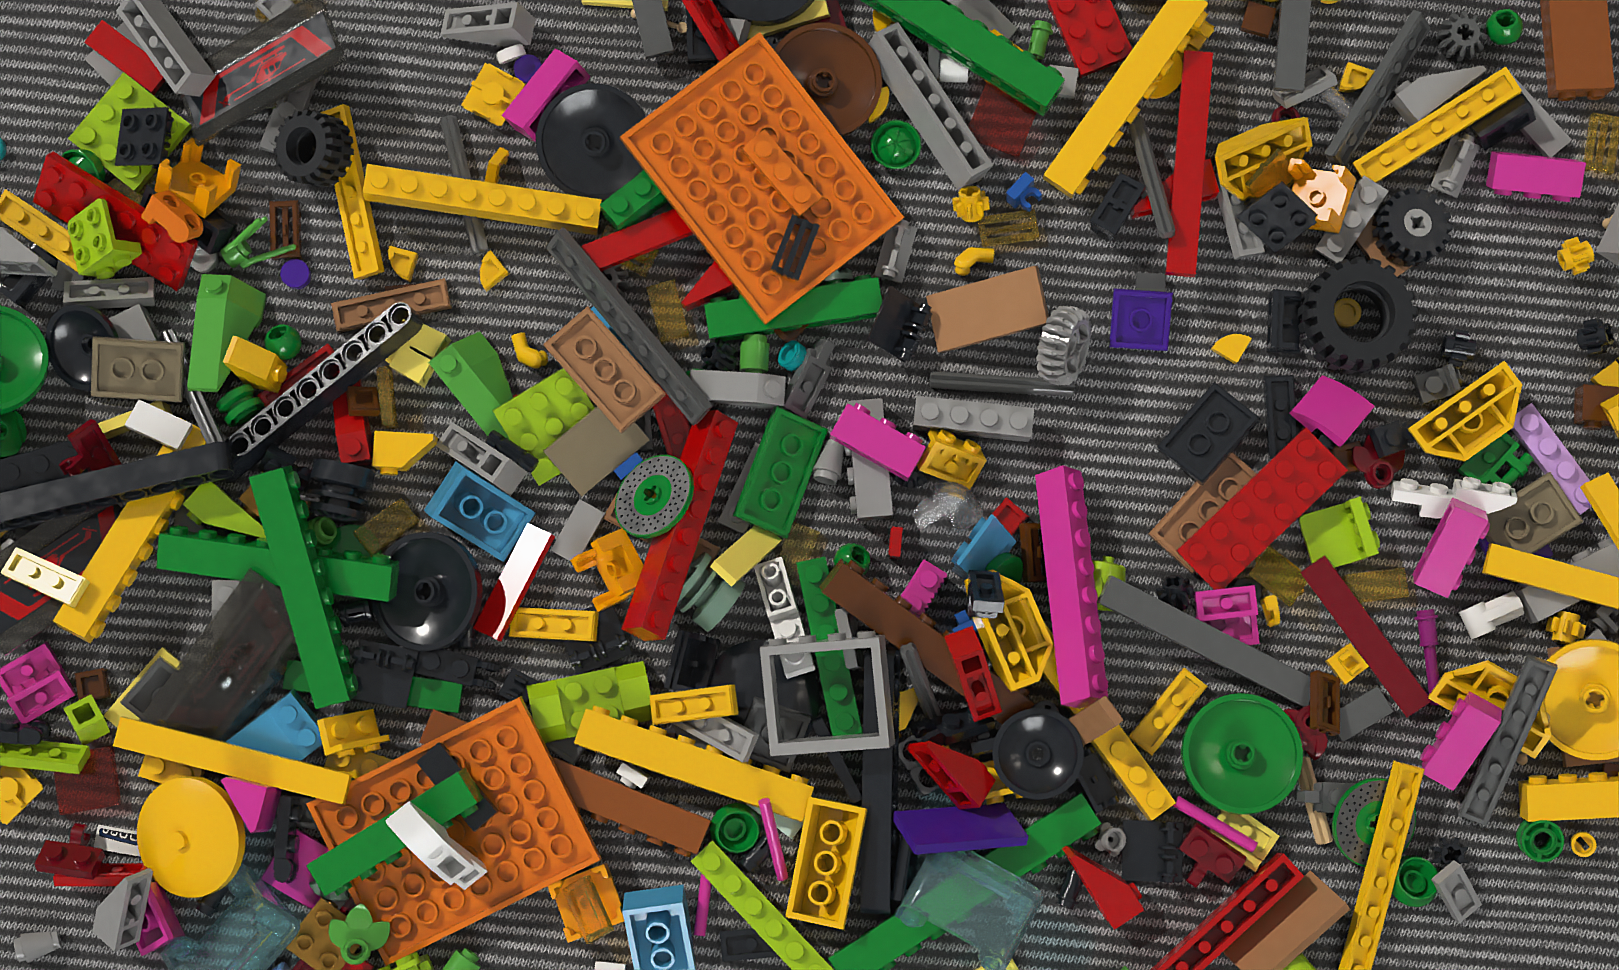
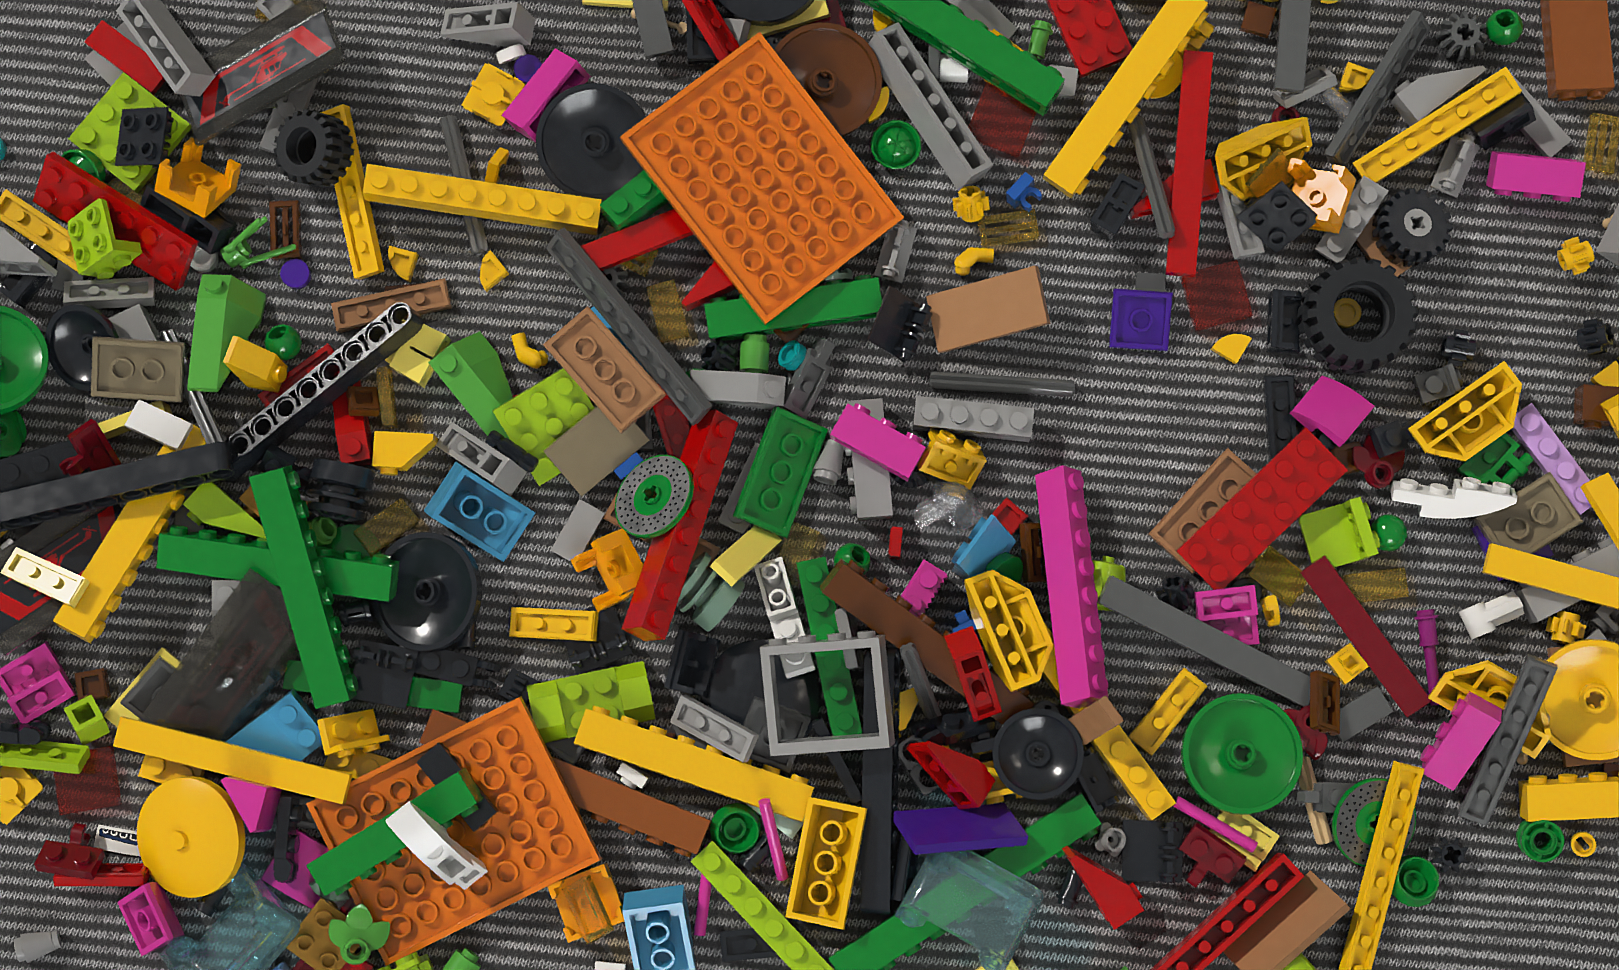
light grey slope [92,868,153,952] -> none
orange leg [141,190,203,243] -> none
green wheel [216,384,264,427] -> none
tile [473,523,555,642] -> none
yellow tile [649,684,738,725] -> none
orange plate [742,129,822,217] -> none
black tile [770,214,820,281] -> none
black slope [967,570,1005,619] -> none
light grey gear [1036,306,1092,386] -> none
black tile [1157,382,1260,486] -> none
dark pink brick [1412,497,1490,598] -> none
light grey plate [1431,860,1482,923] -> none
none -> clear red tile [1180,260,1253,332]
none -> green piece [1371,514,1407,552]

